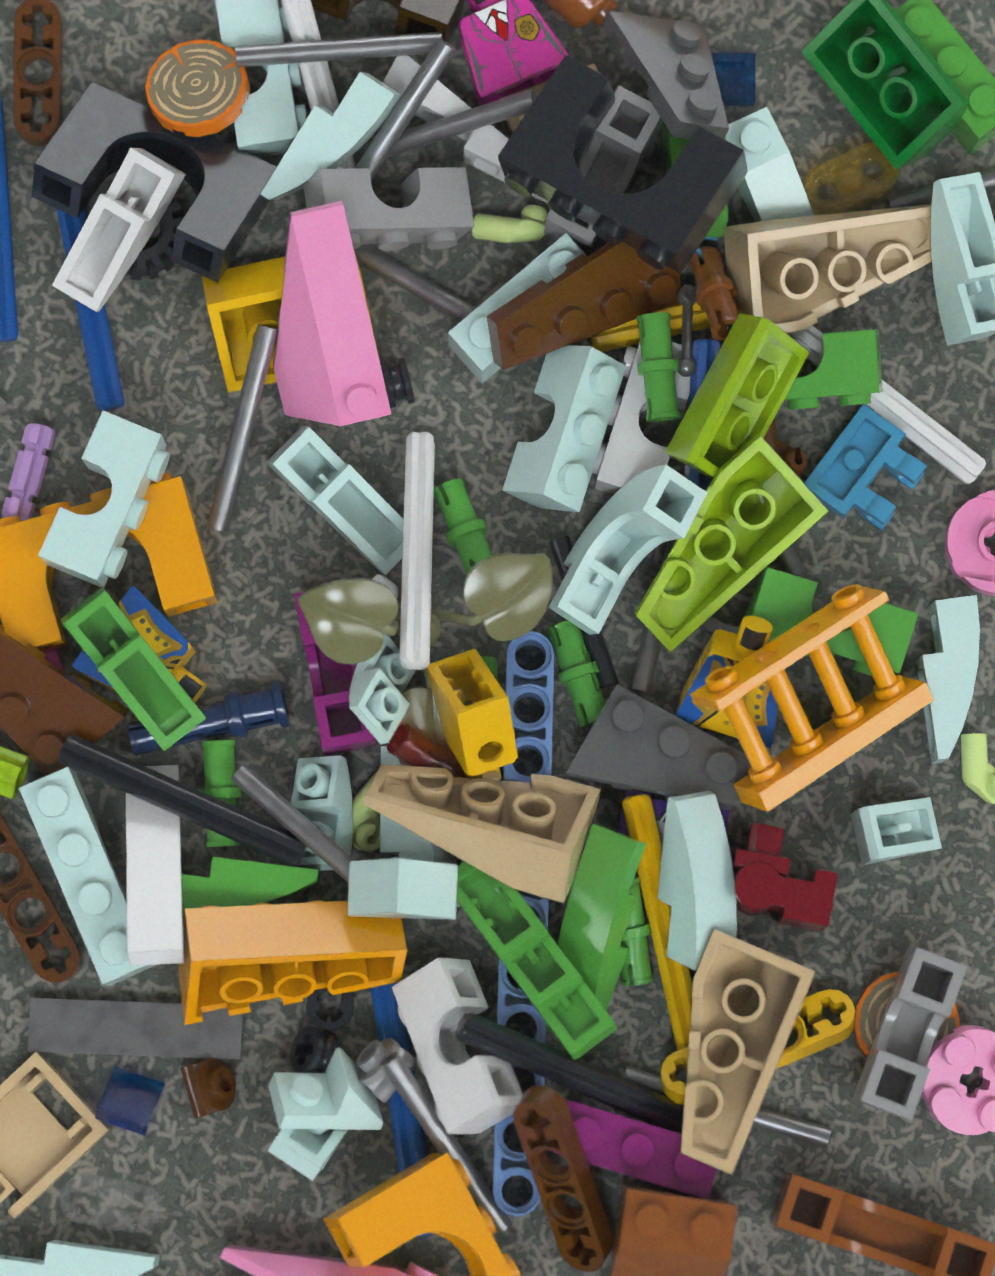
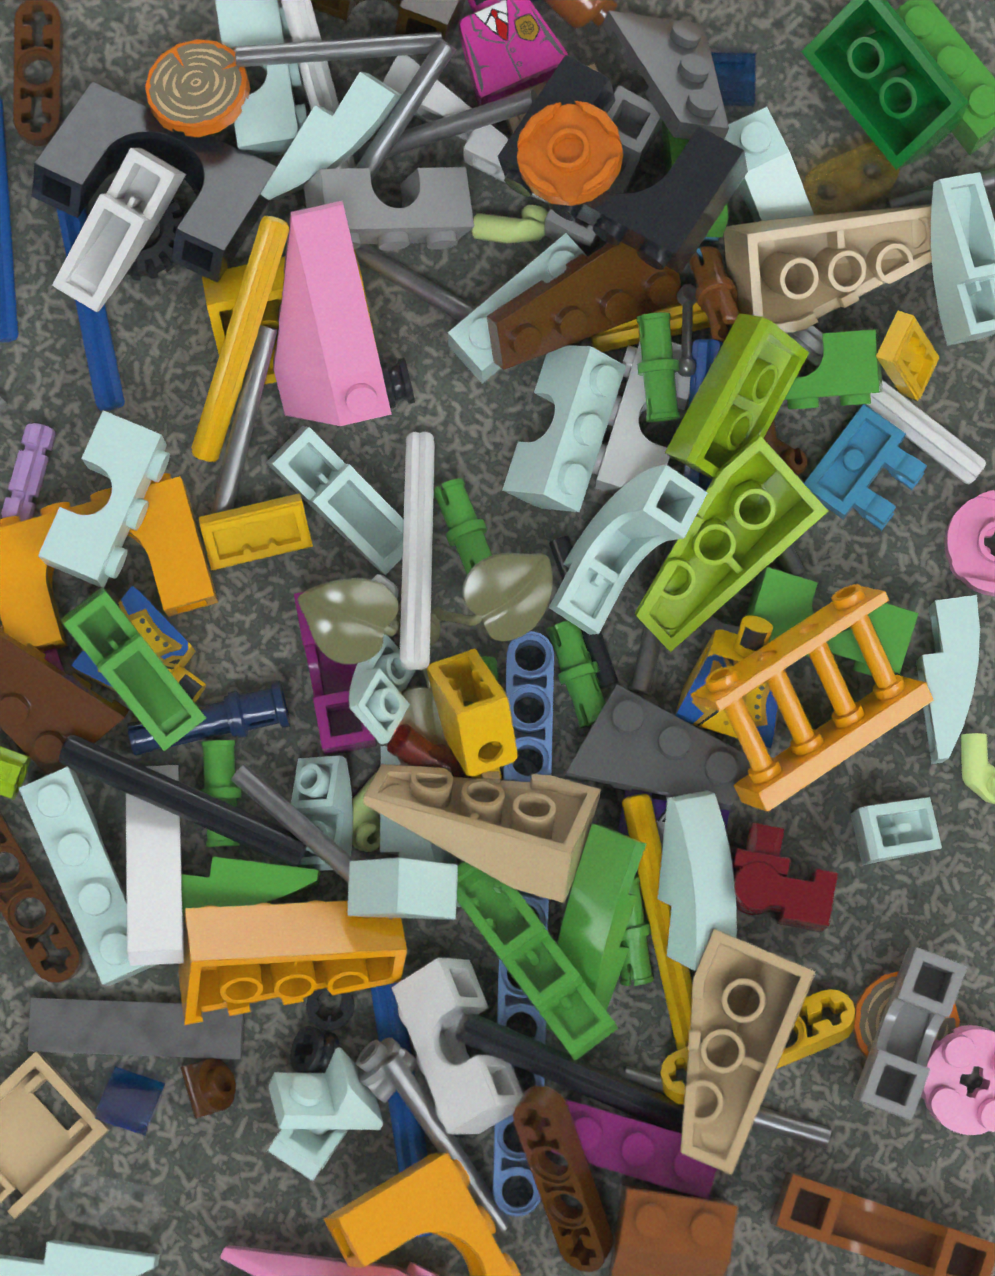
none -> yellow axle [191,216,290,462]
none -> yellow plate [198,493,313,571]
none -> orange tile [517,101,624,206]
none -> yellow plate [876,310,939,401]

